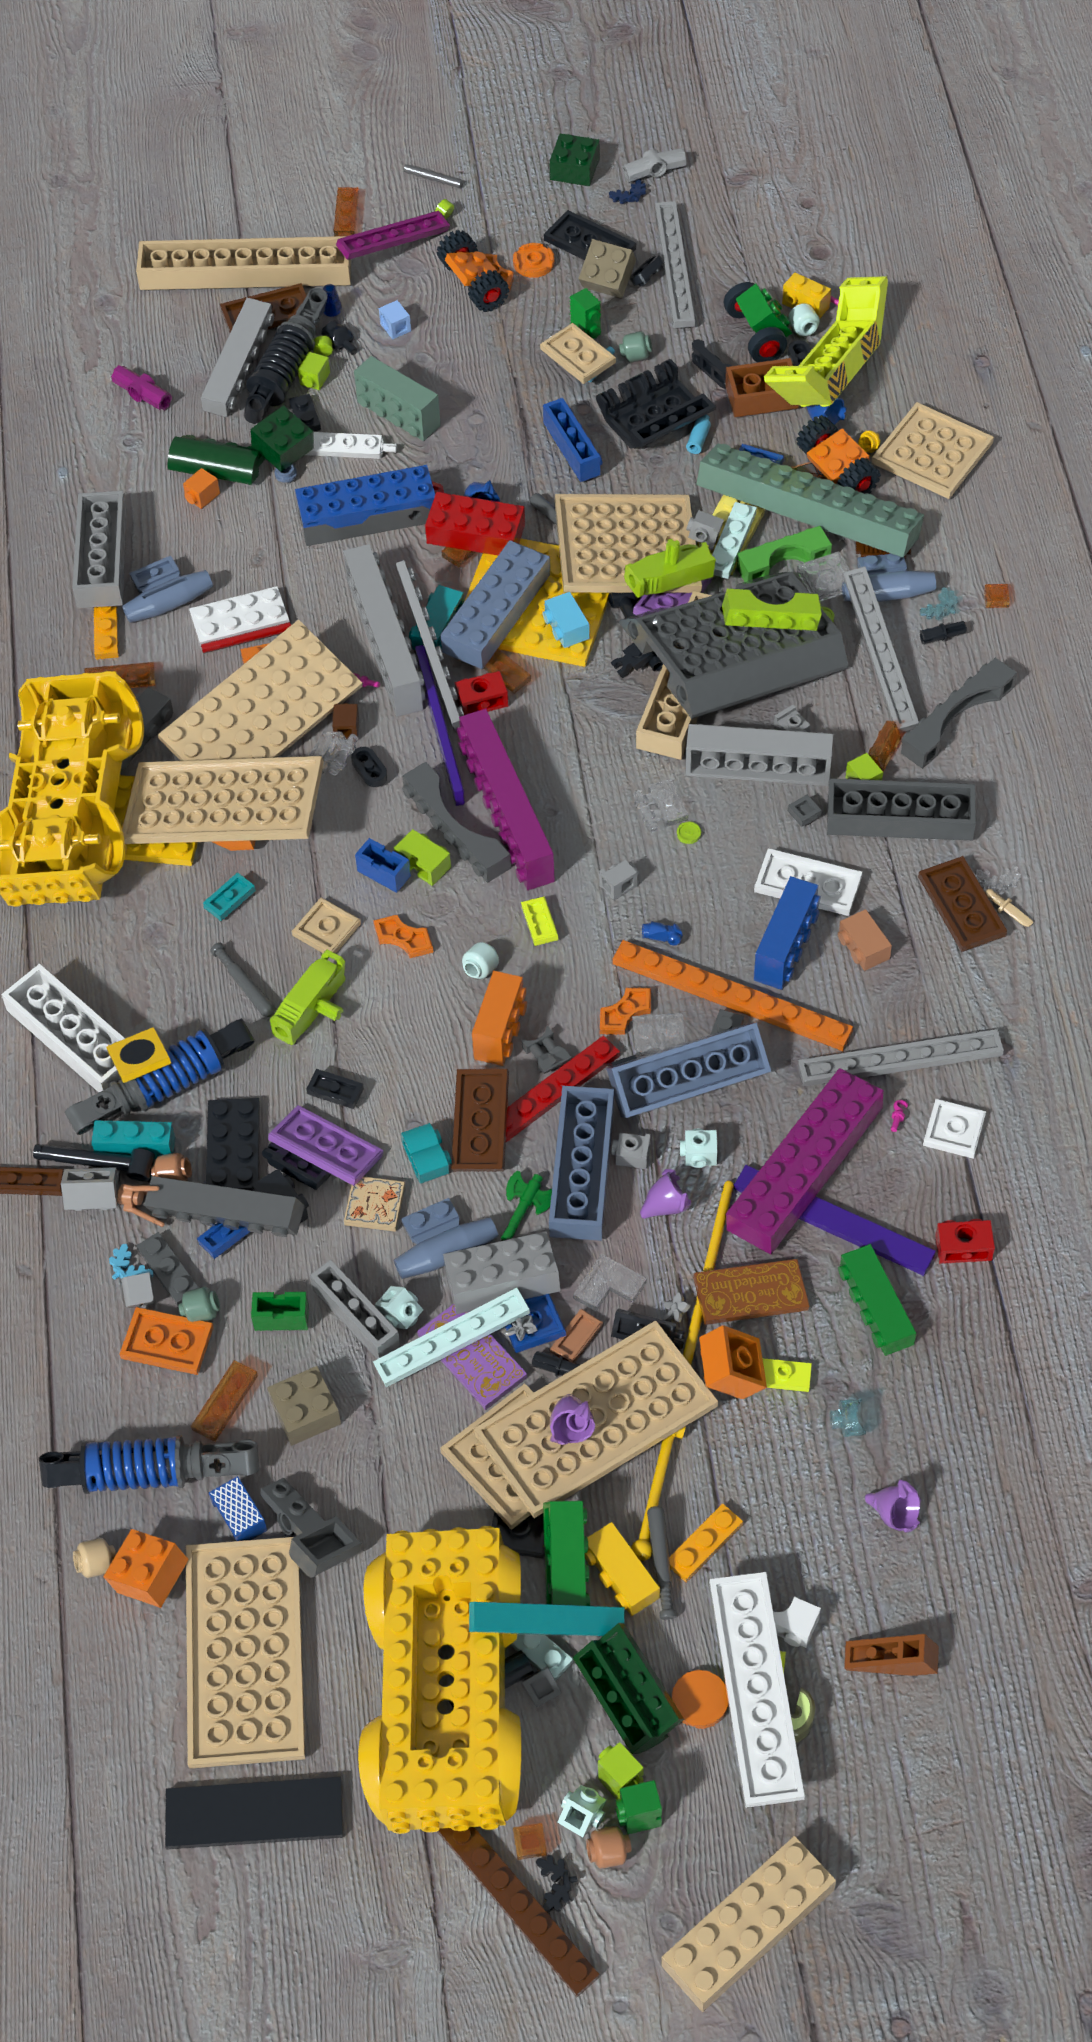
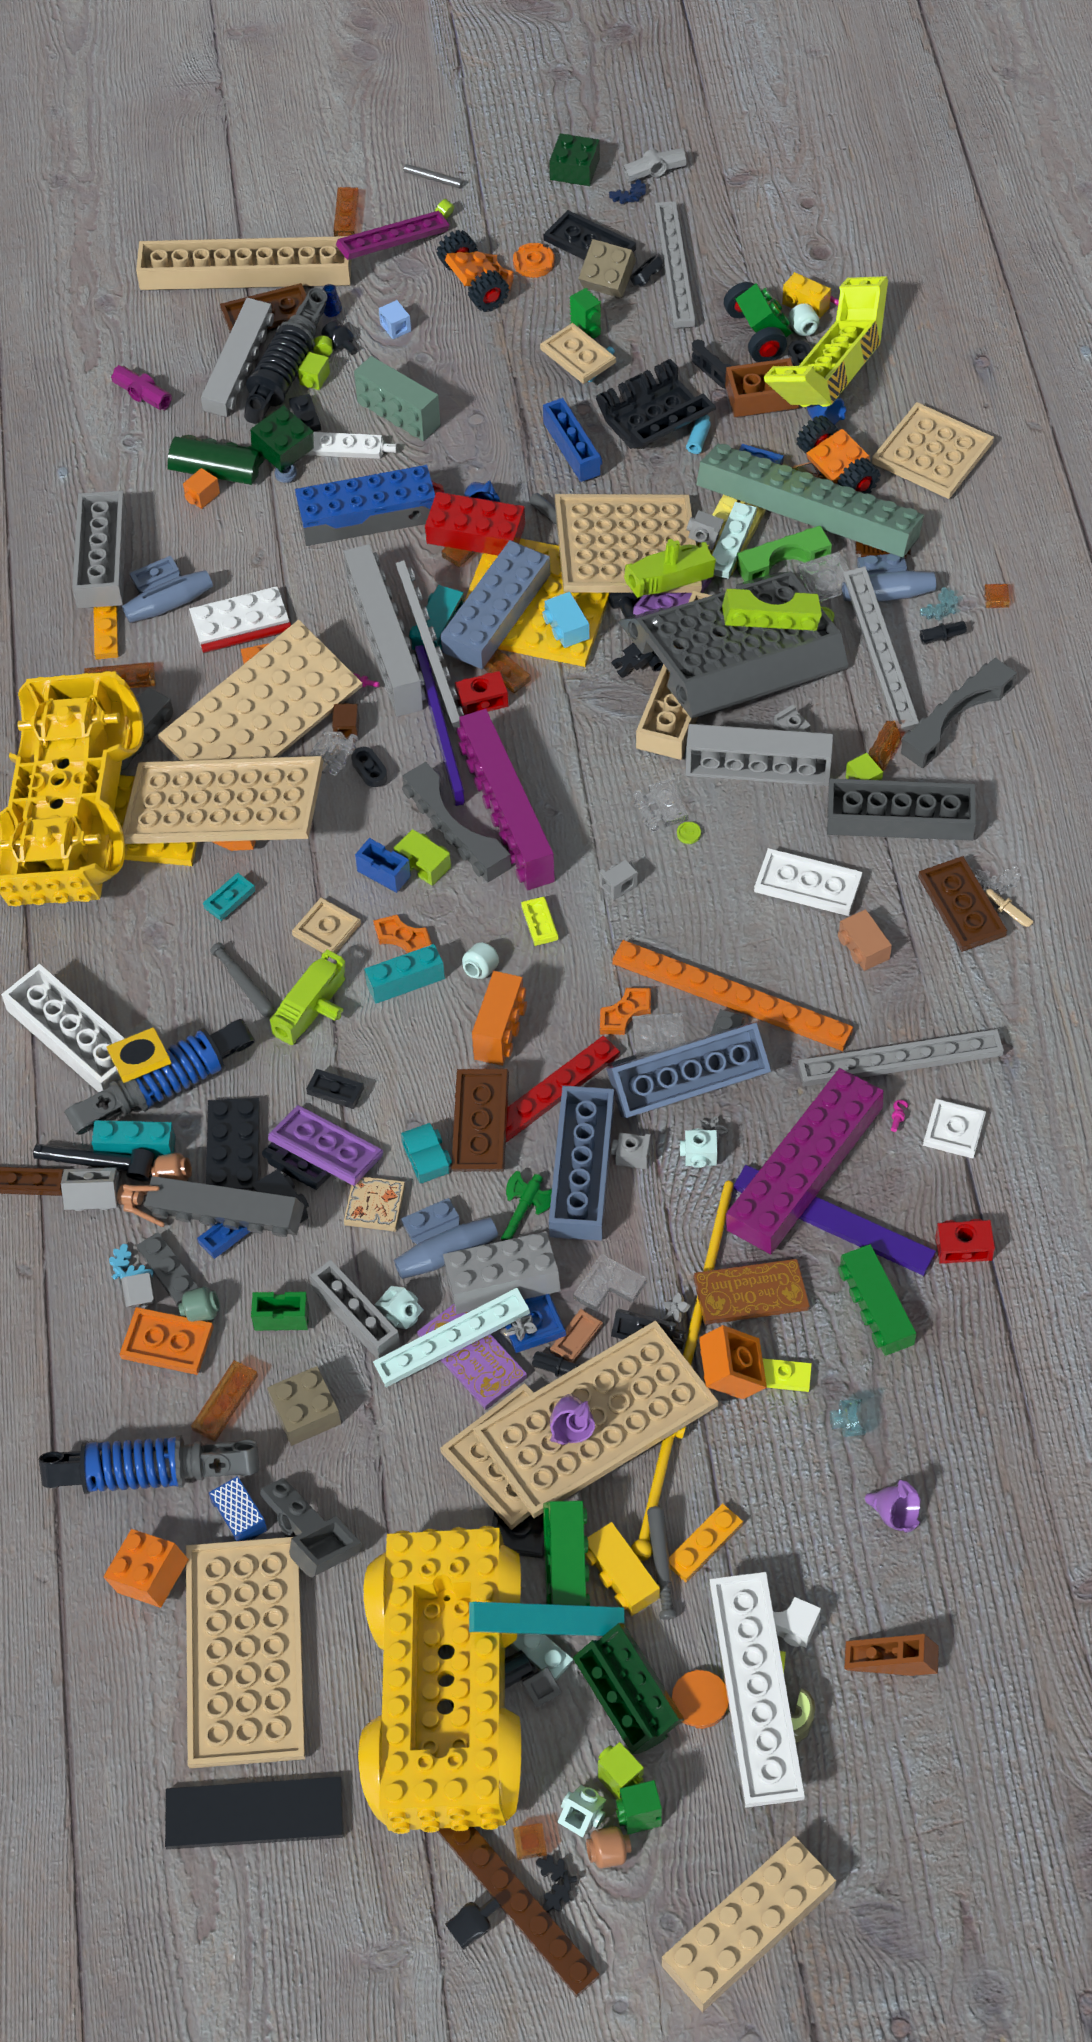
tan head [73,1538,116,1578] -> none
dark grey piece [522,1026,572,1074] -> none
sand green head [619,331,652,362] -> none
medium lavender hat [640,1169,691,1219] -> none
blue arm [642,921,683,946] -> none
blue brick [754,876,821,990] -> none
dark grey plate [787,794,822,827] -> none
yellow plate [858,430,881,453] -> none
none -> teal brick [364,944,445,1004]
none -> black piece [445,1897,501,1949]
none -> light grey plant [699,1116,728,1143]

